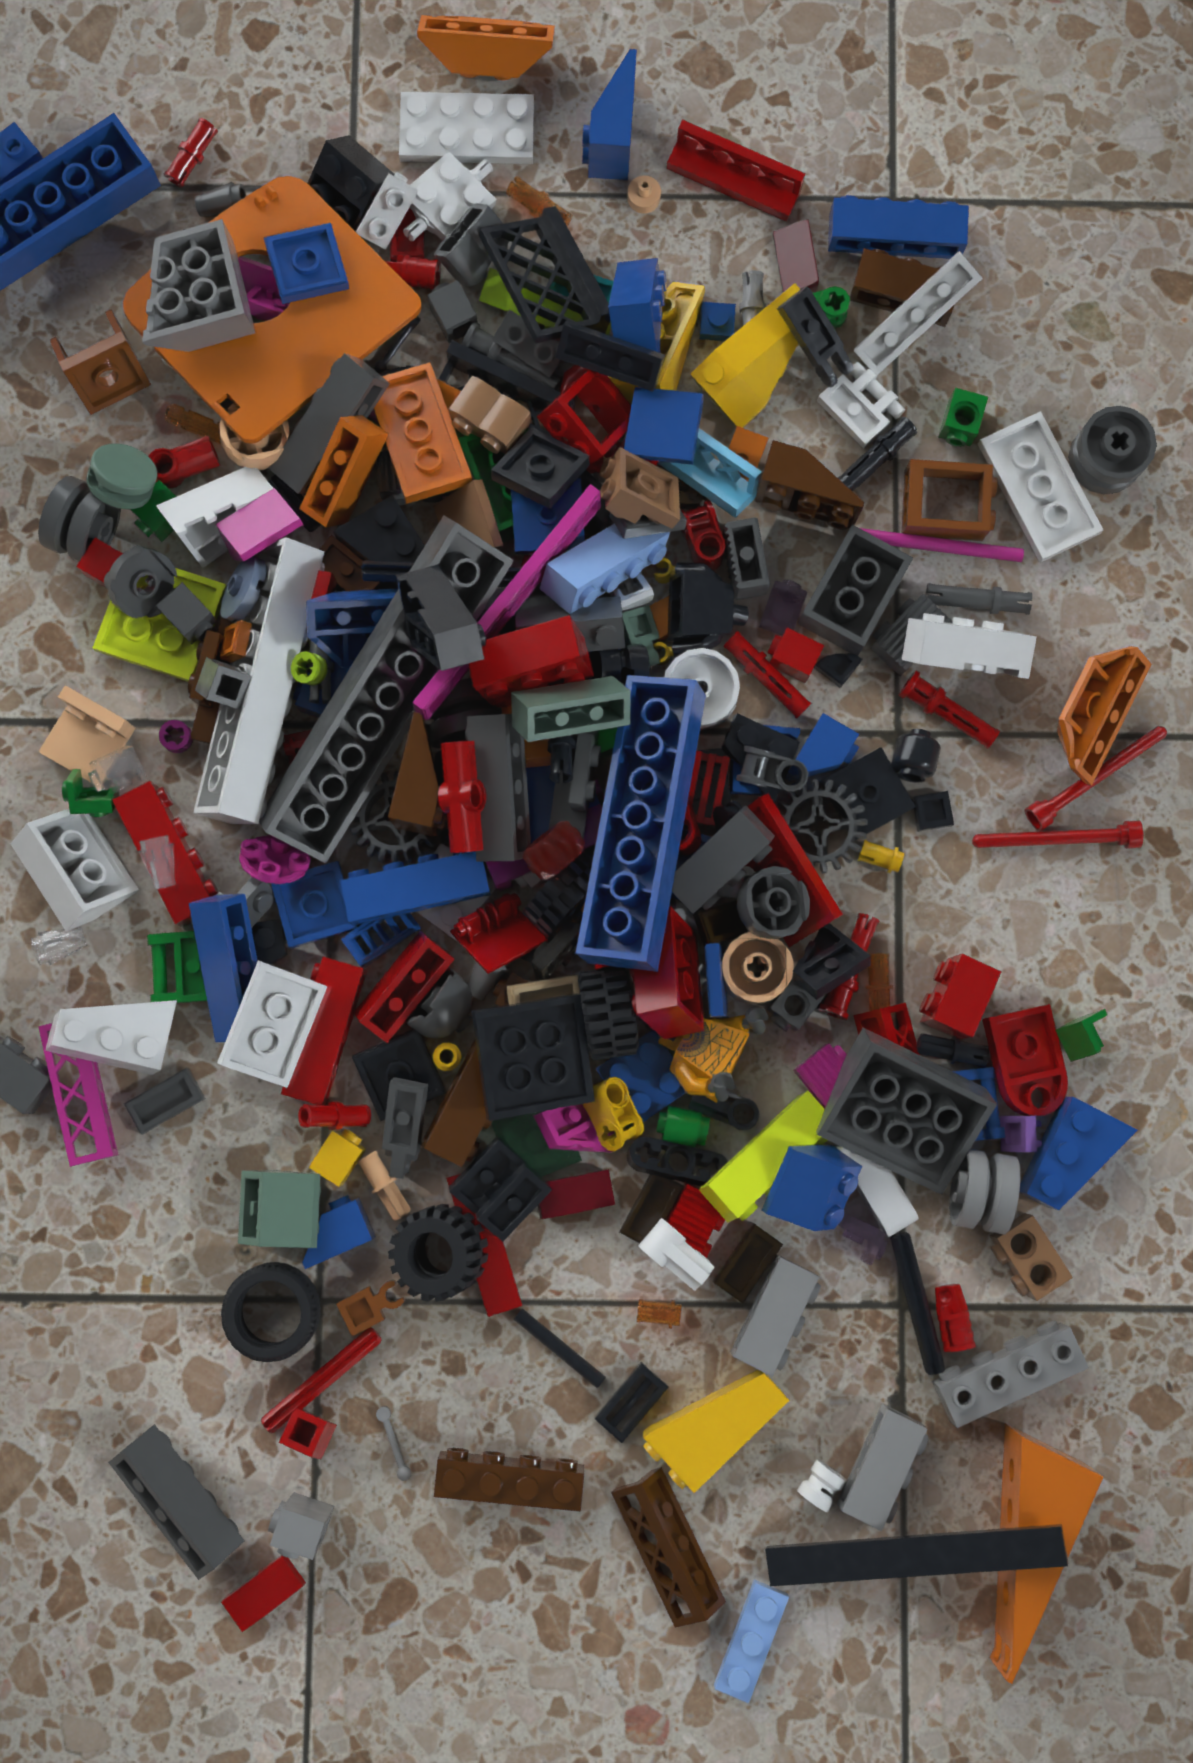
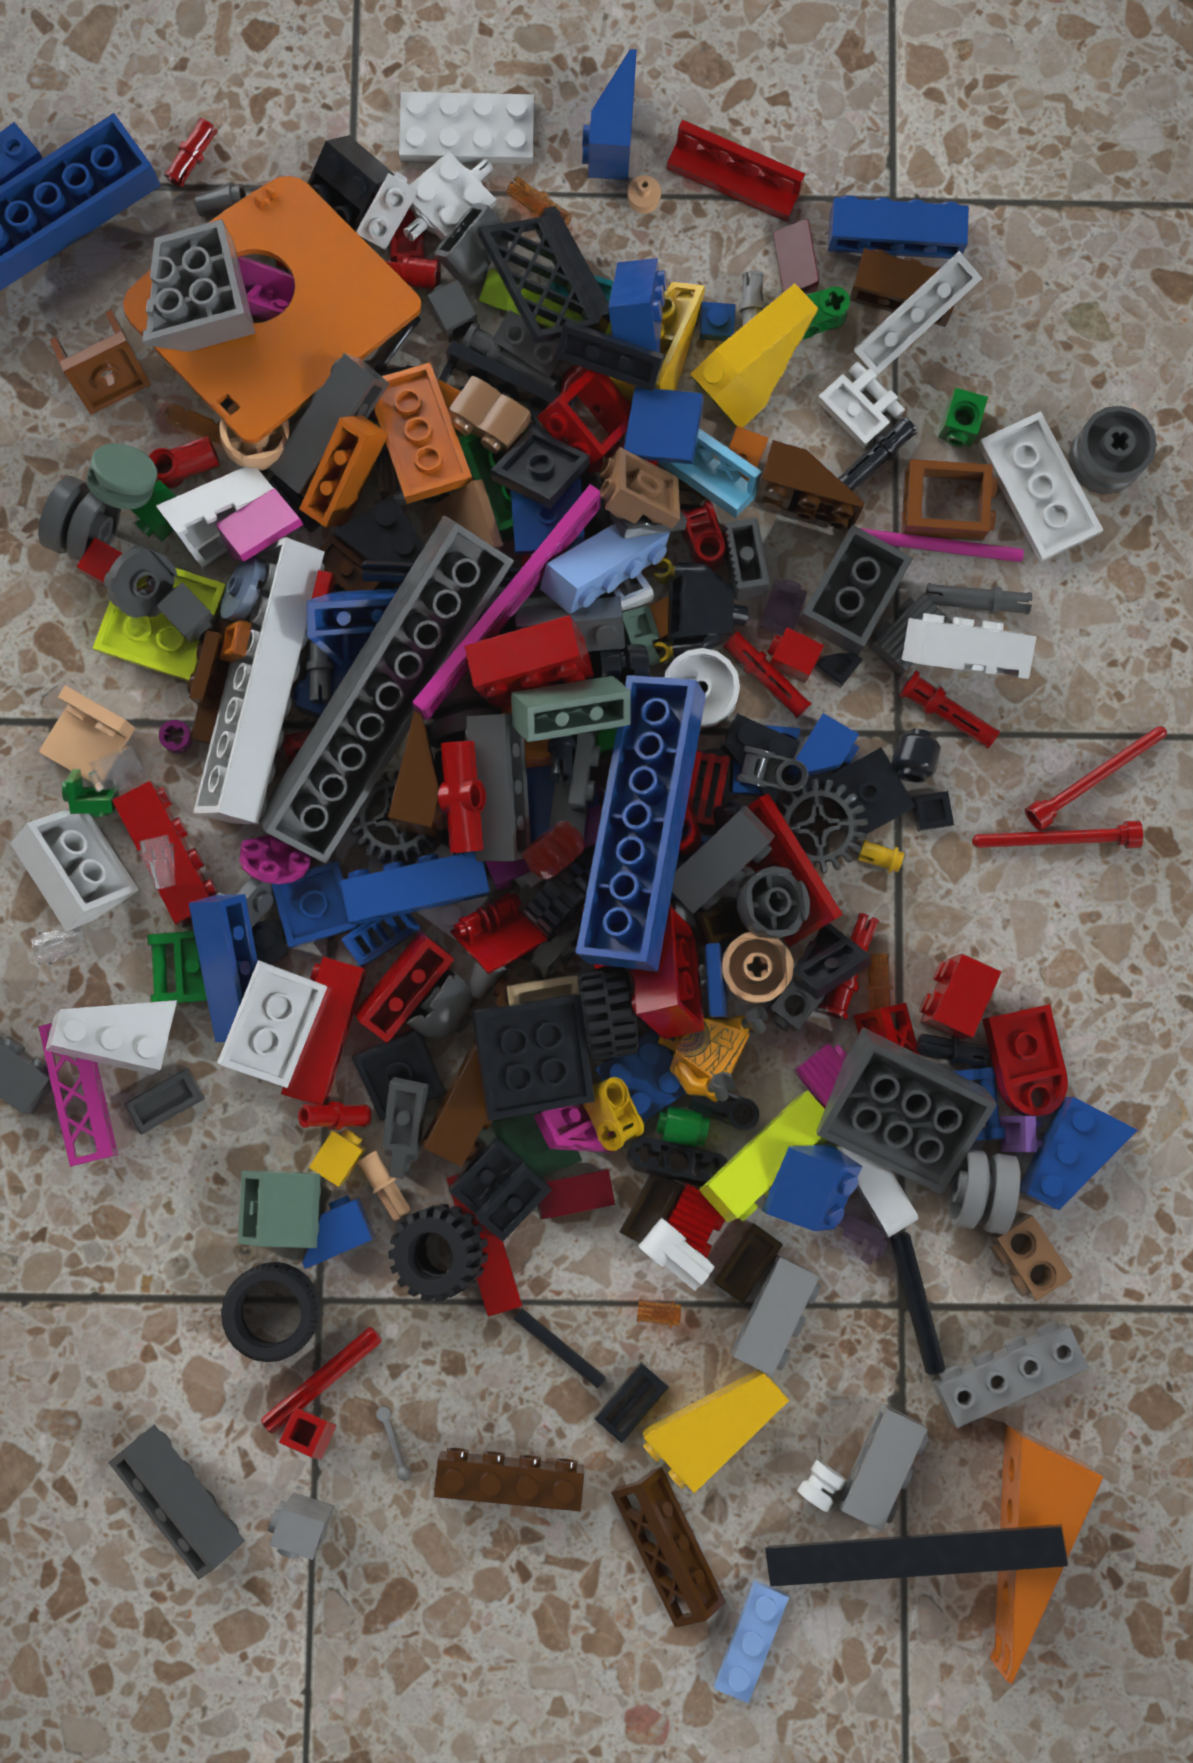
dark grey brick [195,657,252,710] -> none
red slope [221,1555,306,1632] -> none
blue tile [264,223,349,304] -> none
lime bush [291,651,327,686] -> none
dark orange plate [336,1280,405,1336] -> none
black wedge [396,565,486,671] -> none
orange wedge [417,15,555,80] -> none
yellow pin [433,1042,461,1071] -> none
black hinge [777,286,854,388] -> none
red hinge [935,1284,976,1352] -> none
green panel [1055,1009,1108,1062] -> none
orange wedge [1057,646,1152,786] -> none

